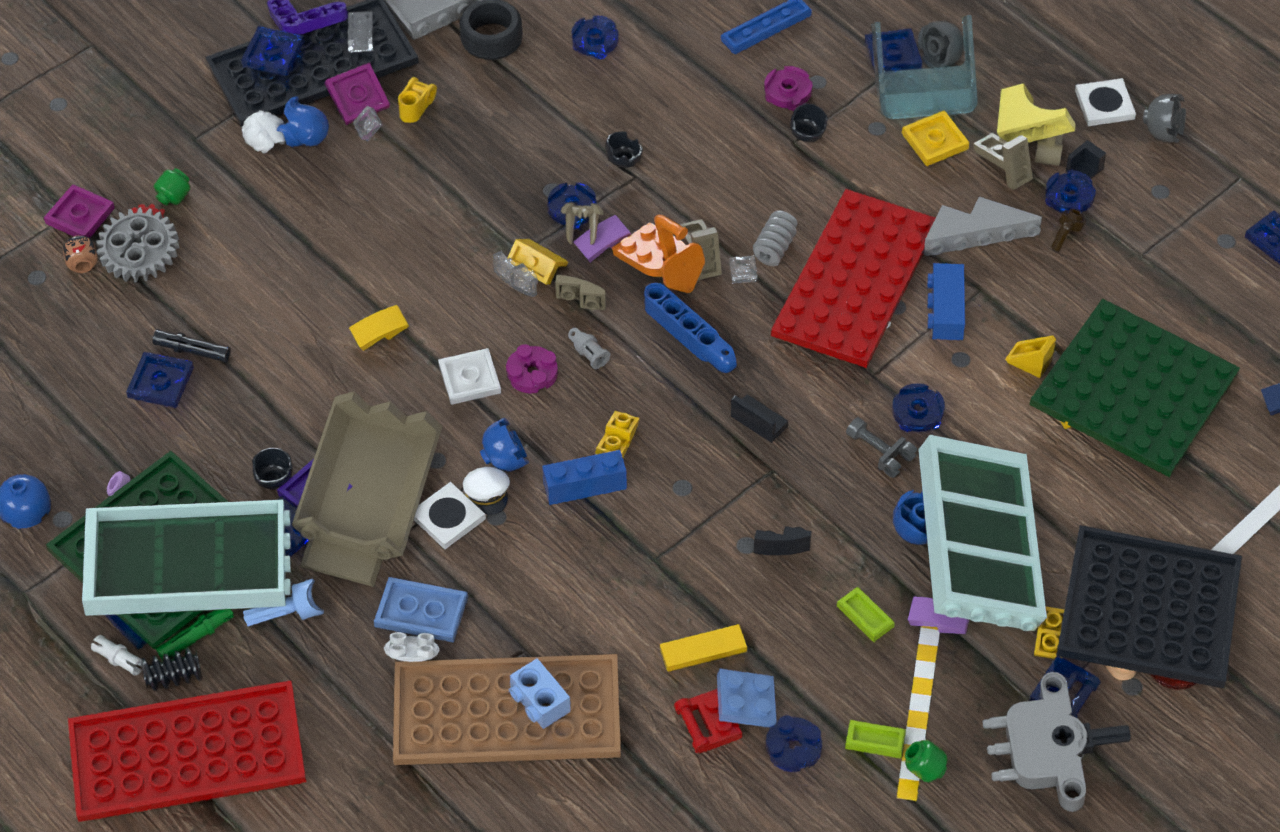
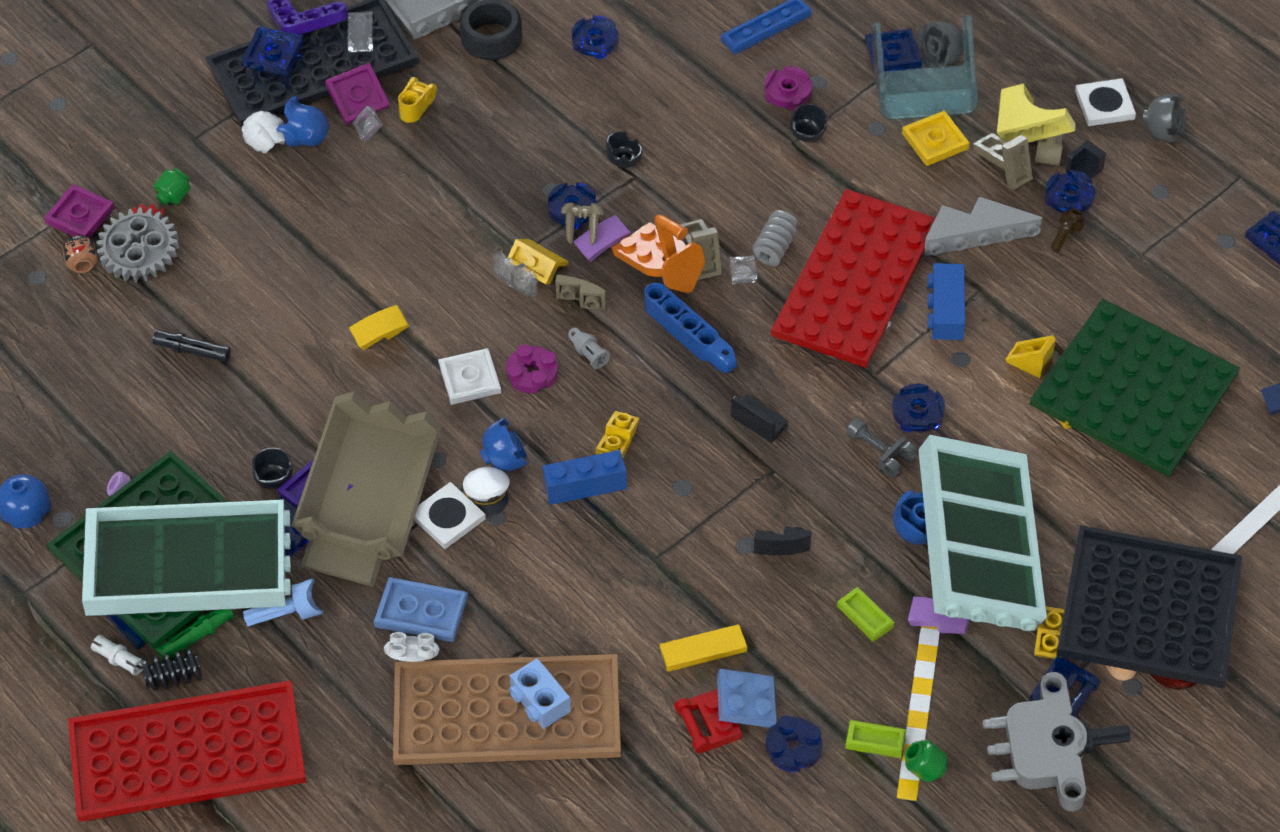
clear blue plate [126,352,194,408] -> none

